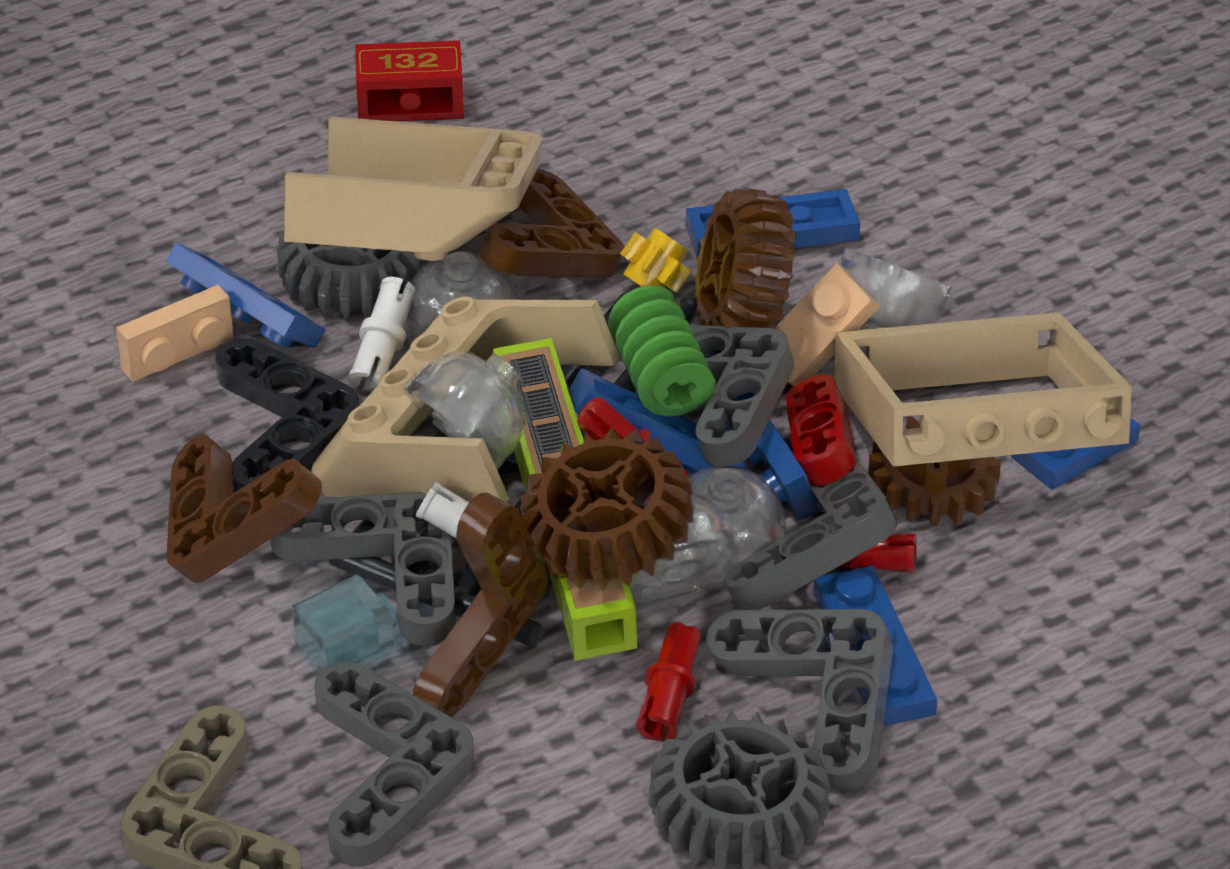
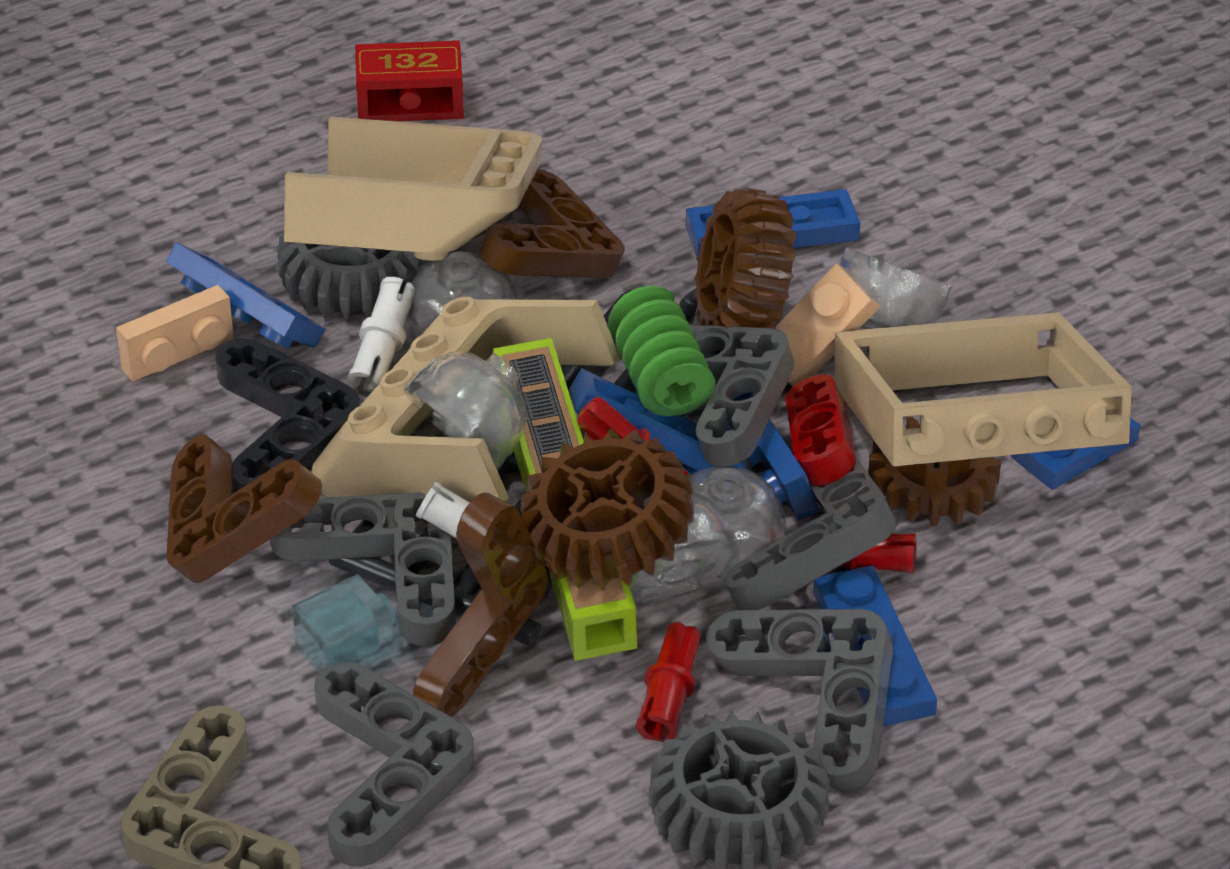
yellow gear [620,228,692,293] -> none

